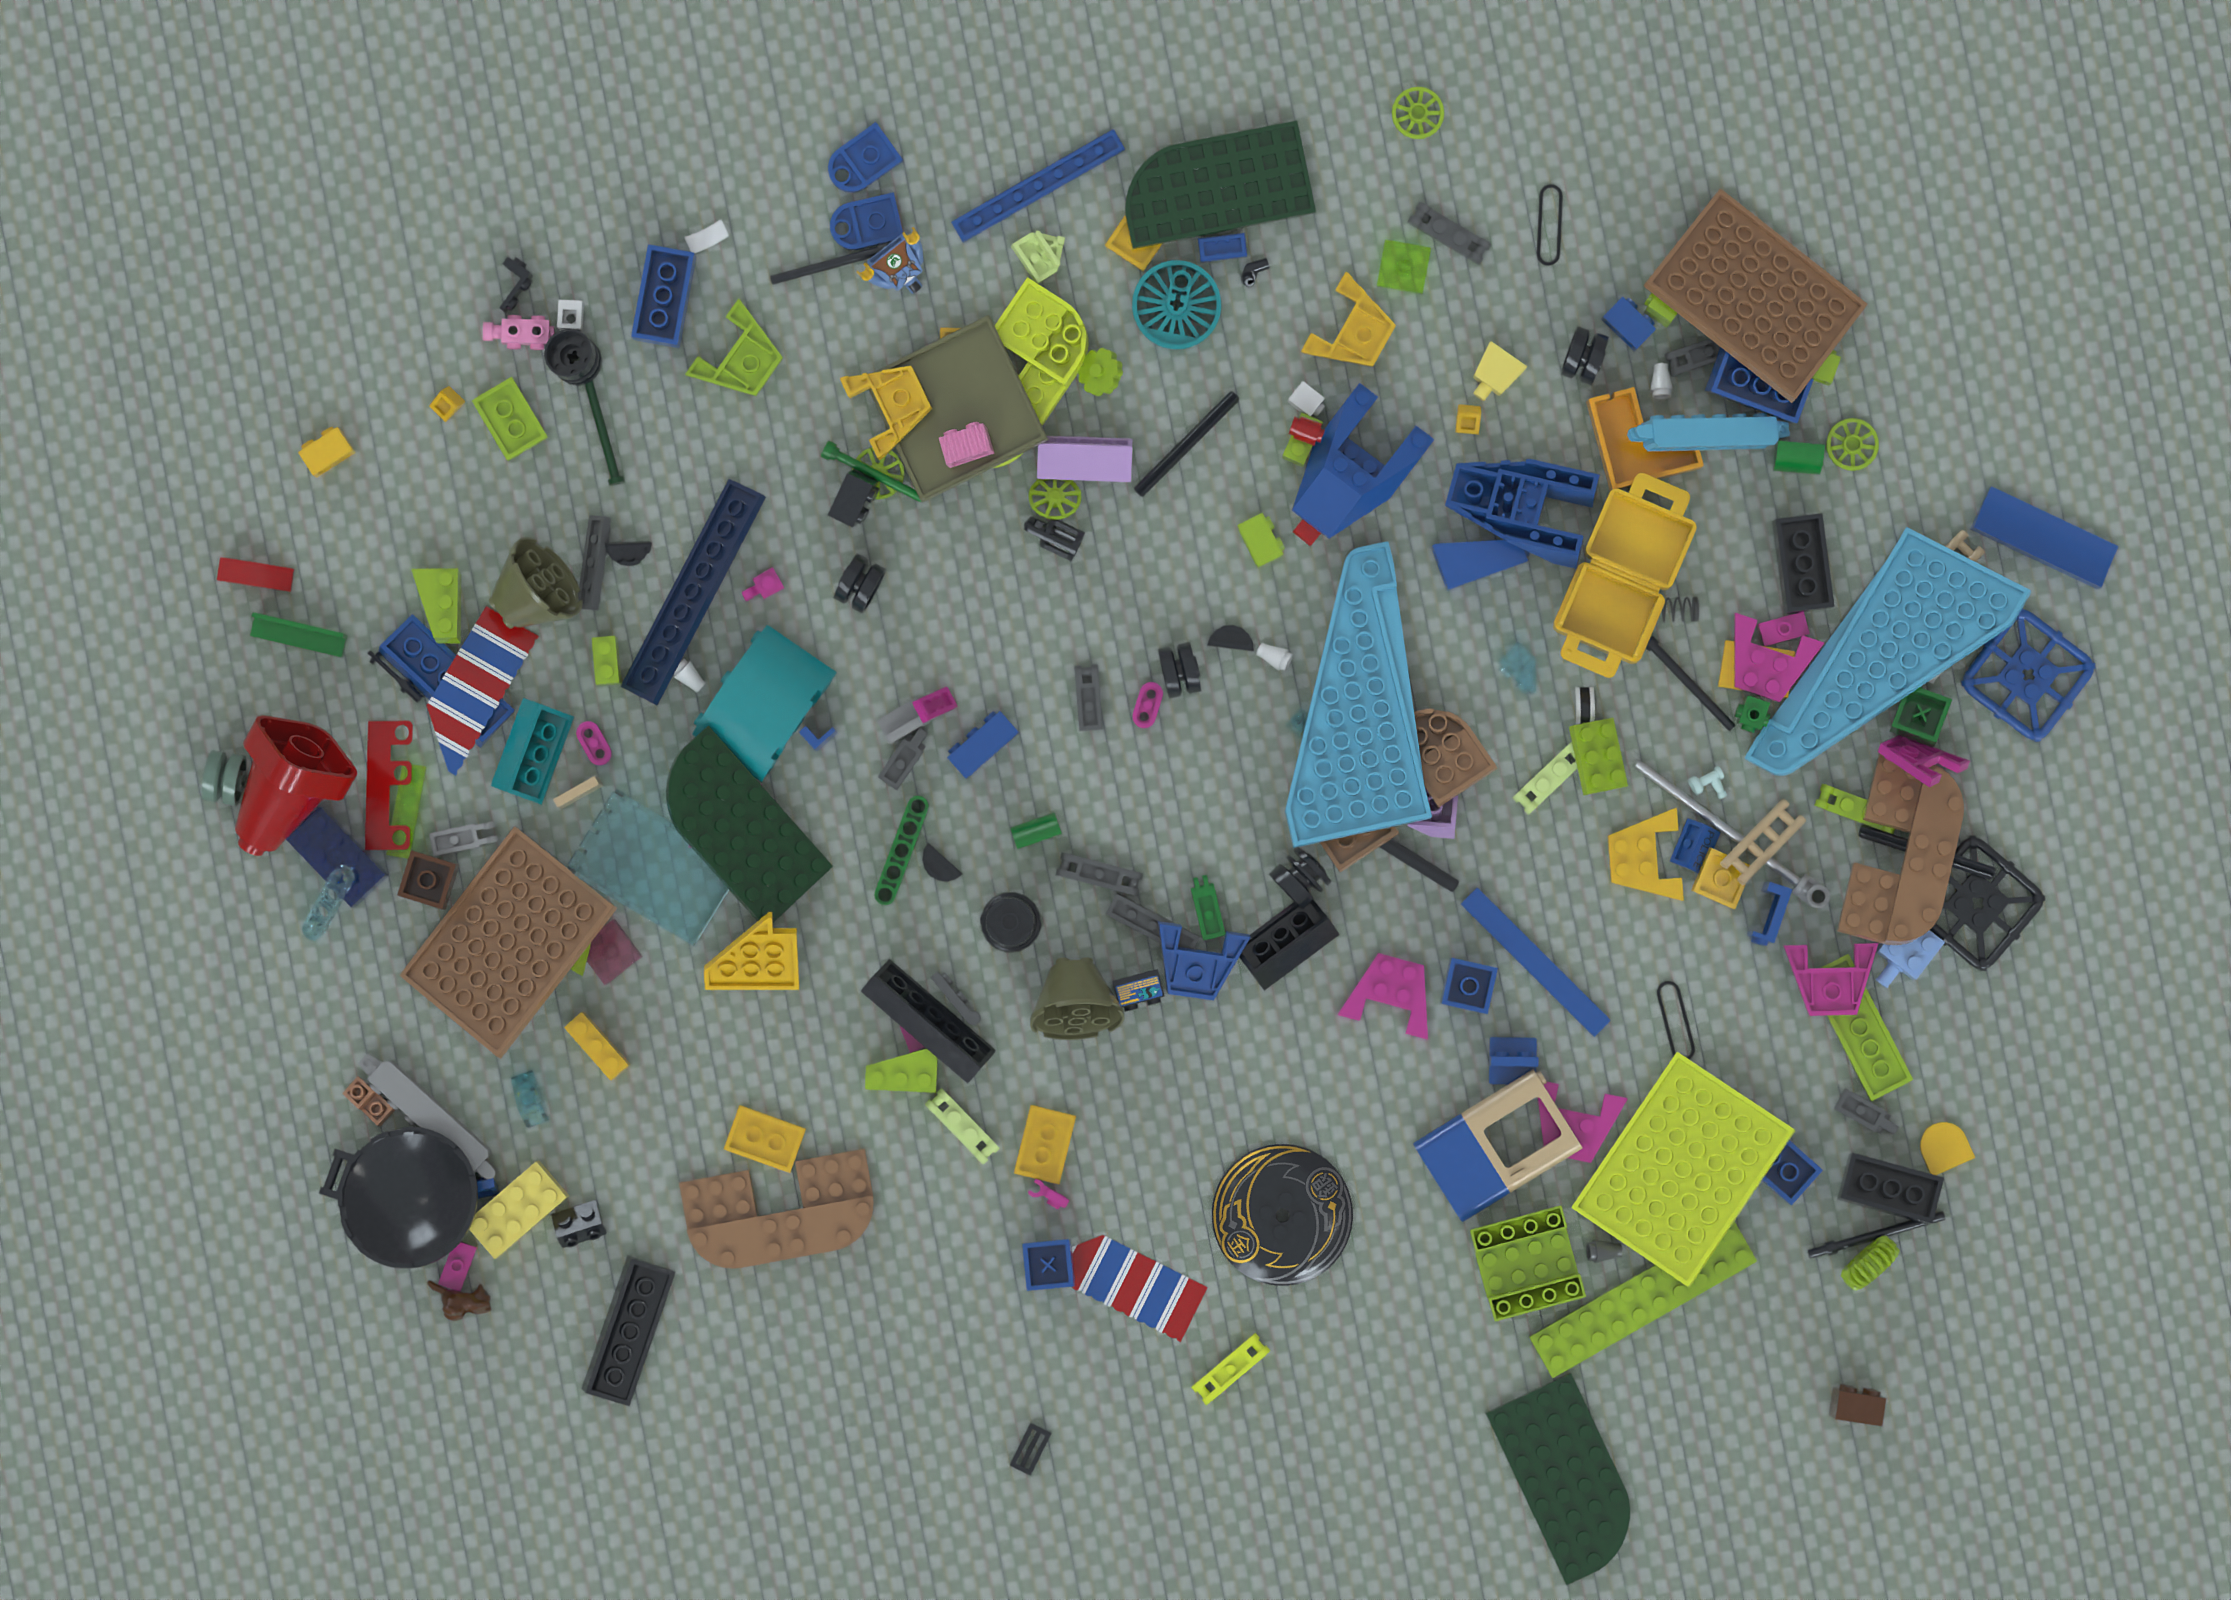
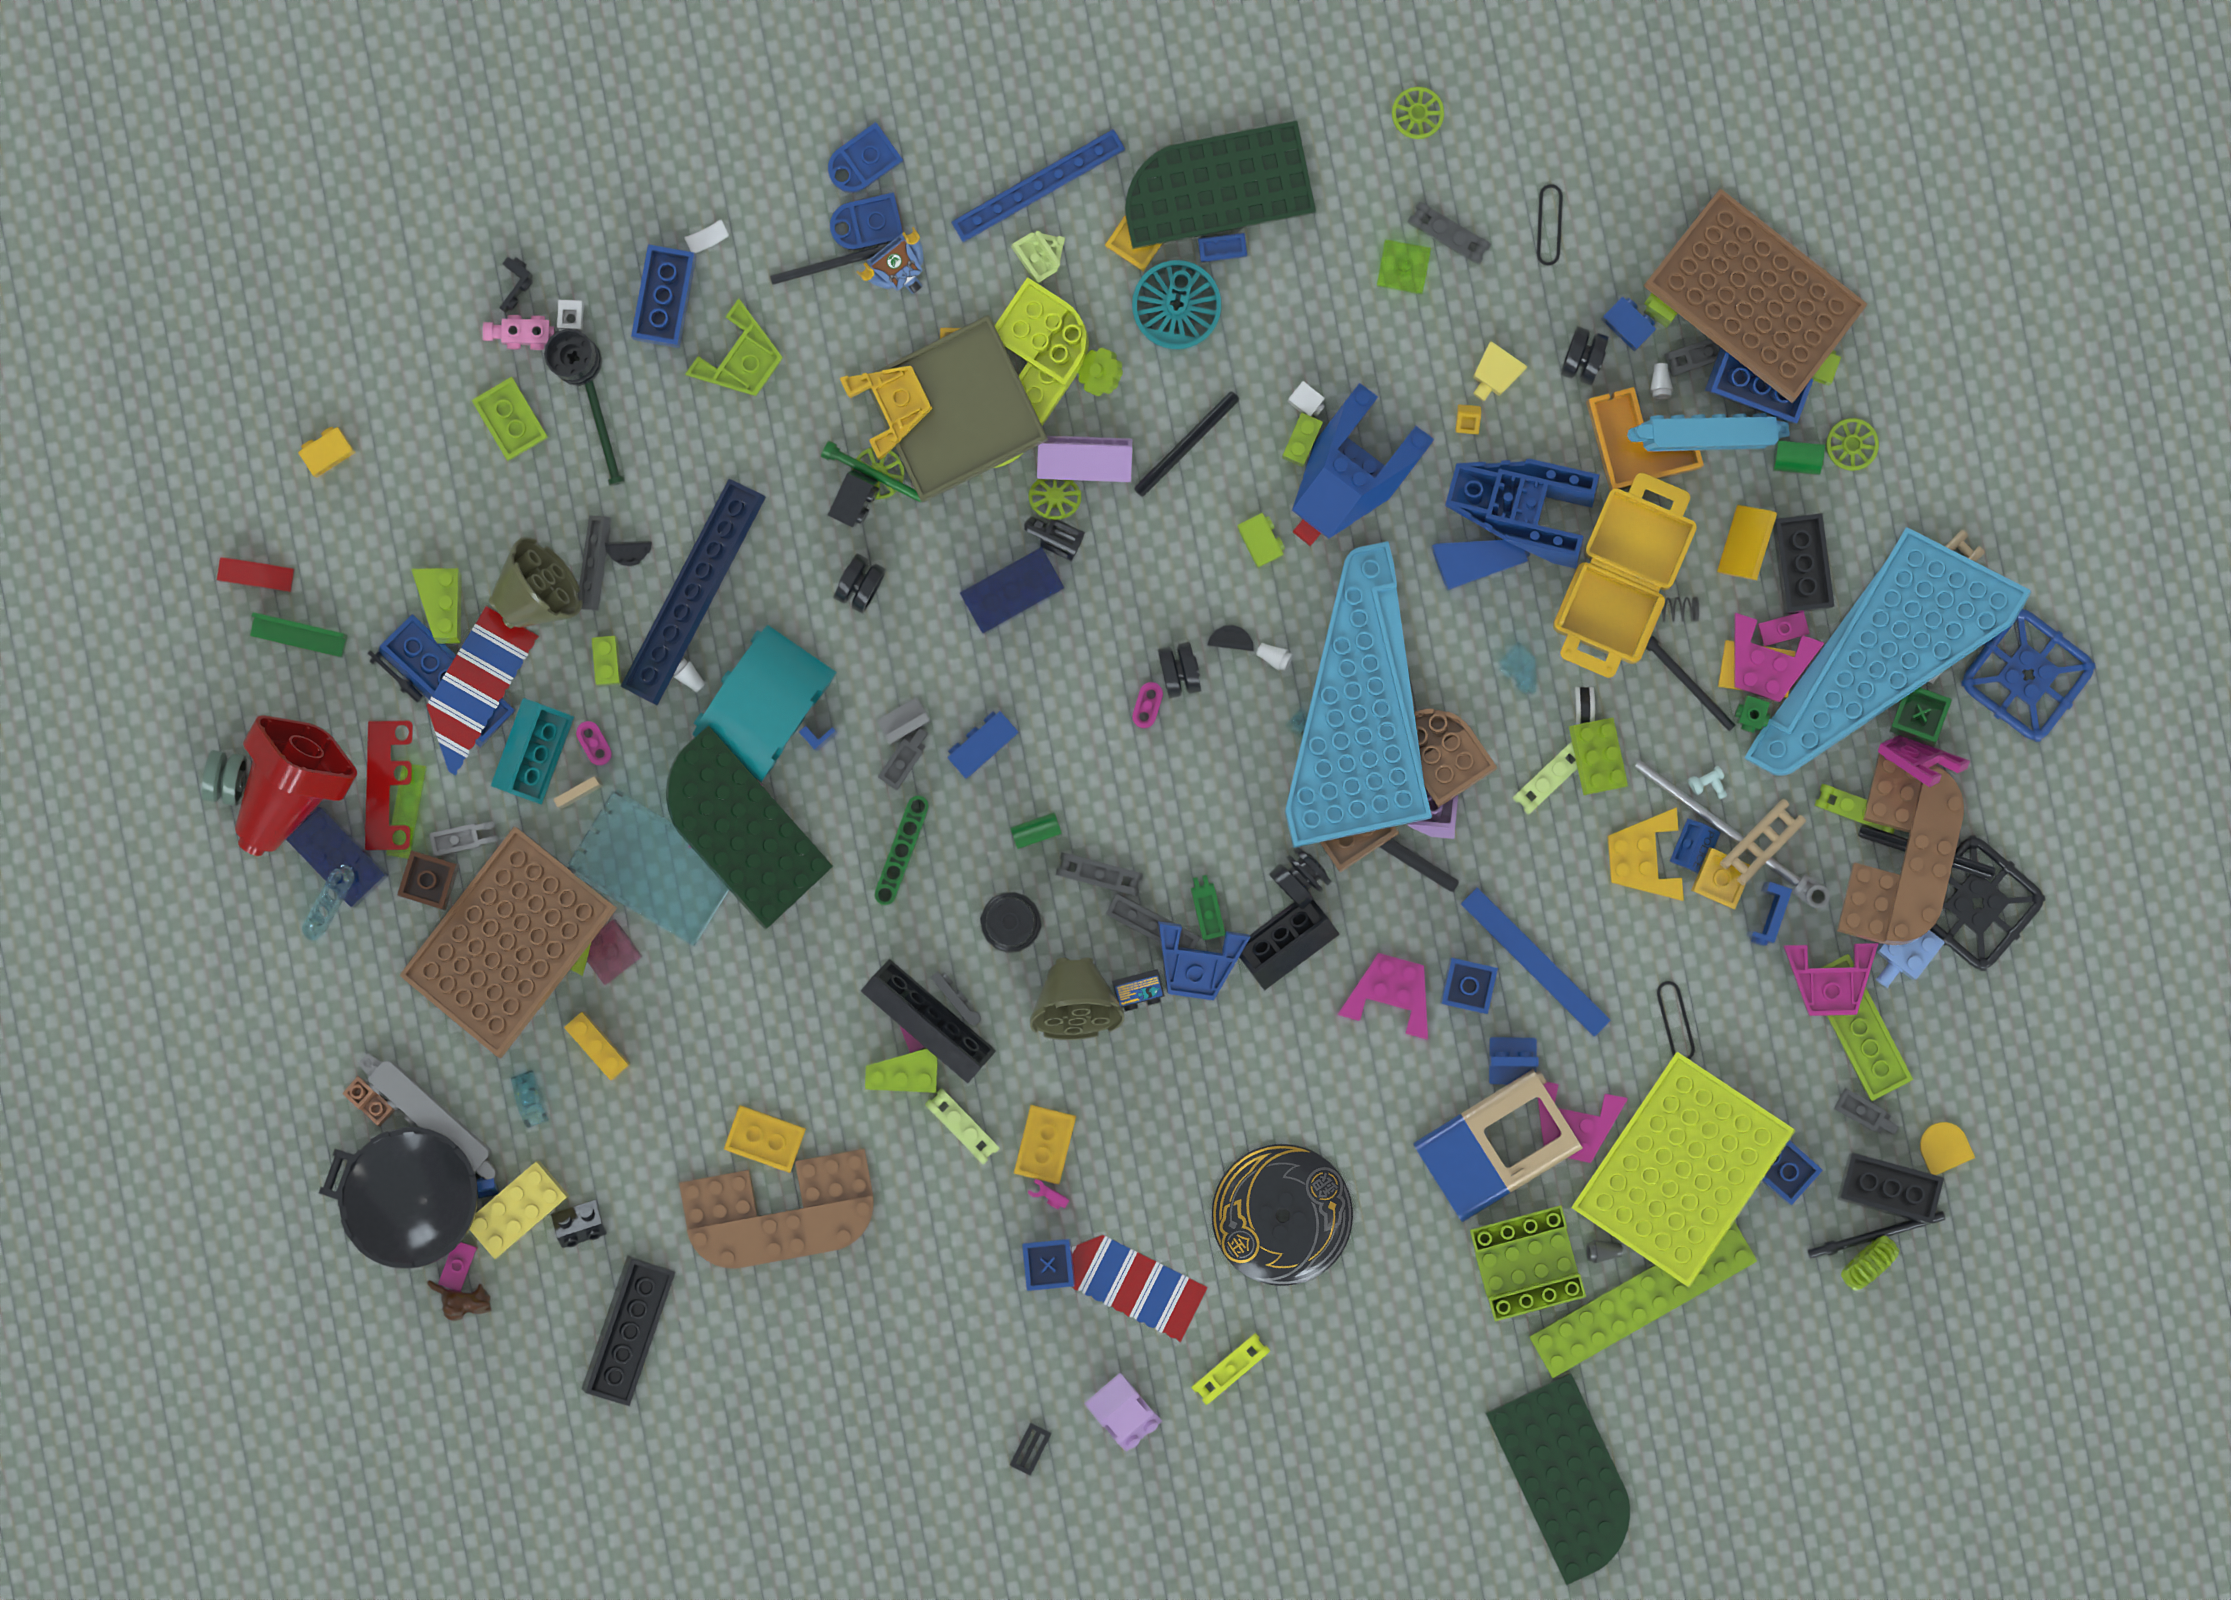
yellow slope [429,386,465,422] -> none
yellow wing [704,912,800,990] -> none
dark pink plate [741,567,784,602] -> none
dark pink plate [912,686,958,723] -> none
black tile [922,843,963,882] -> none
bright pink brick [939,422,994,468] -> none
dark grey plate [1074,664,1103,731] -> none
black arm [1241,258,1270,287] -> none
red brick [1288,416,1325,446] -> none
yellow wing [1301,272,1396,367] -> none
reddish brown brick [1829,1384,1887,1426] -> none
blue arch [1970,486,2119,589] -> none
none -> clear blue brick [960,547,1065,635]
none -> lavender piece [1084,1373,1162,1452]
none -> yellow tile [1717,505,1777,581]

